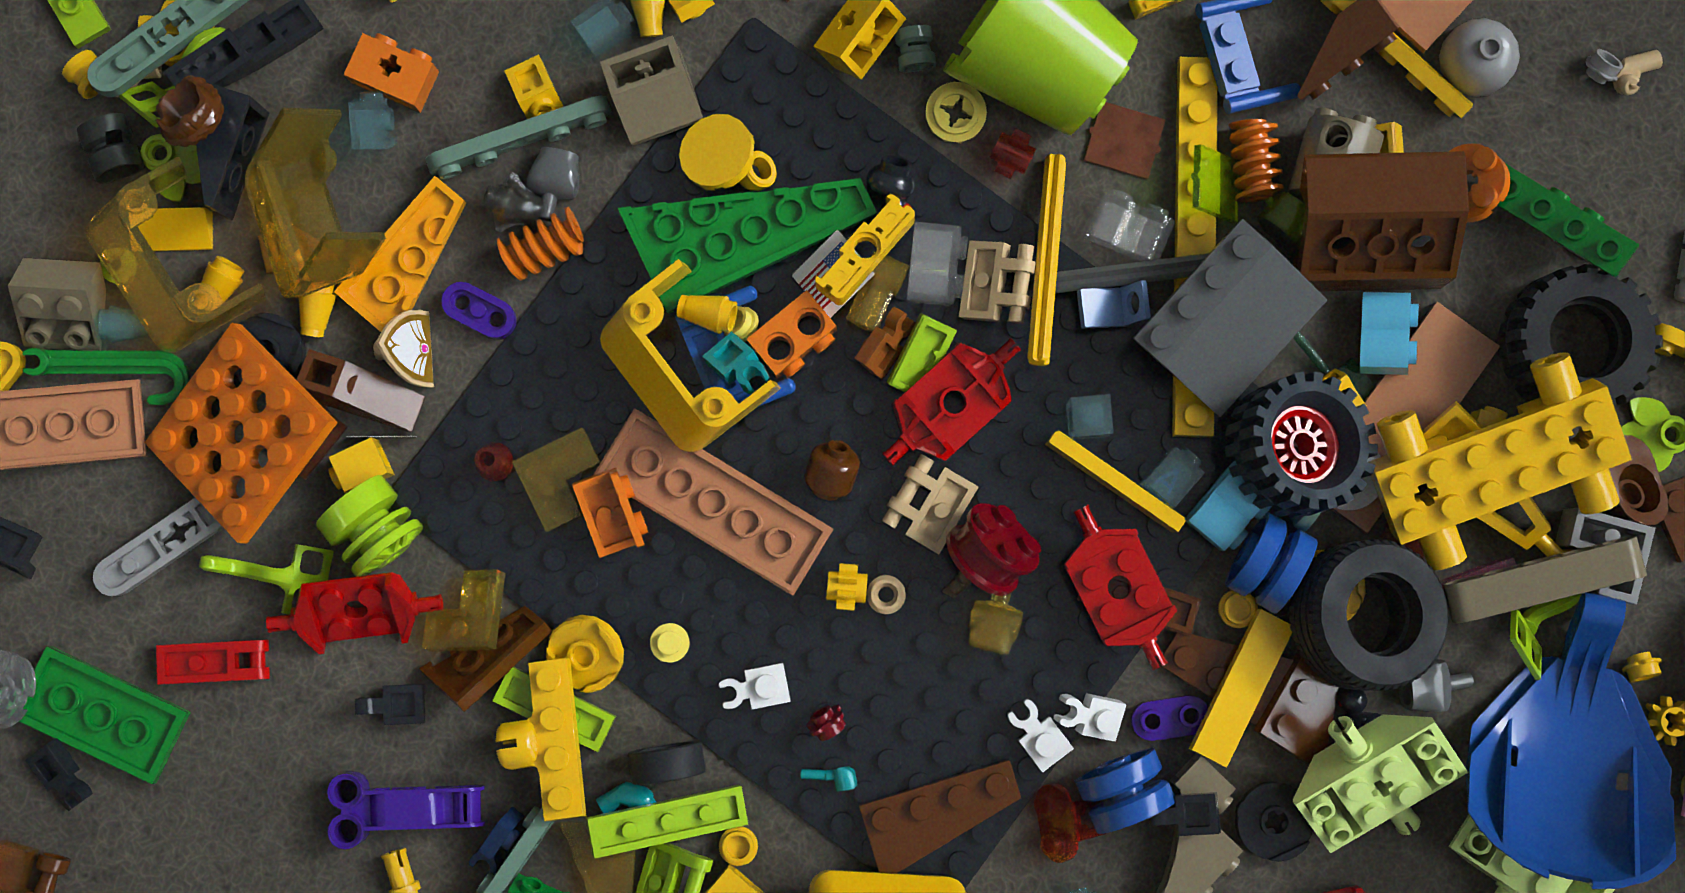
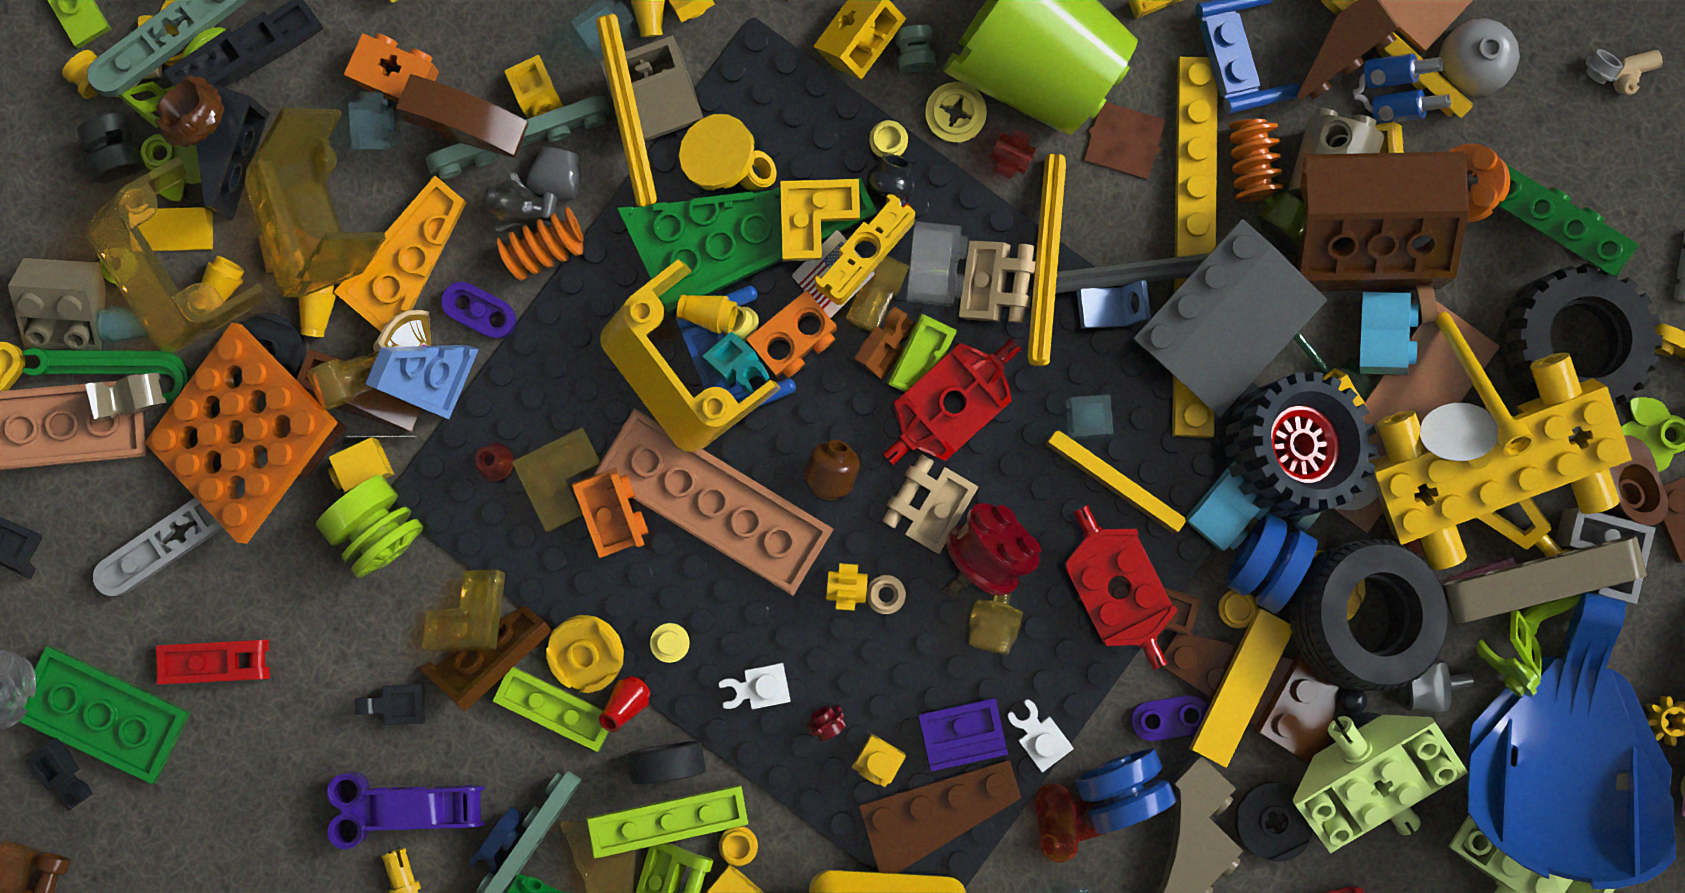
lime piece [199,544,334,614] -> none
red plate [266,572,444,654] -> none
yellow plate [495,657,586,822] -> none
teal arm [596,782,656,813] -> none
teal hand [801,766,857,792] -> none
white plate [1053,693,1126,742] -> none
clear brick [1083,189,1175,262] -> none
clear light blue brick [1139,447,1205,508] -> none
black plate [1149,792,1221,836] -> none
clear neon green piece [1191,144,1240,223] -> none
yellow plate [1622,652,1662,683] -> none
none -> dark tan leg [85,373,167,424]
none -> clear yellow piece [306,351,379,410]
none -> medium blue wing [366,345,479,419]
none -> reddish brown slope [396,74,529,158]
none -> yellow axle [596,14,657,207]
none -> red cone [599,676,650,733]
none -> yellow plate [780,179,860,261]
none -> yellow brick [851,733,906,787]
none -> light yellow plate [869,120,908,158]
none -> dark purple plate [918,698,1008,771]
none -> blue piece [1353,53,1451,124]
none -> medium nougat tile [1415,283,1438,323]
none -> white sticker [1420,403,1499,461]
none -> yellow piece [1436,312,1535,457]
none -> lime plate [1476,639,1541,697]

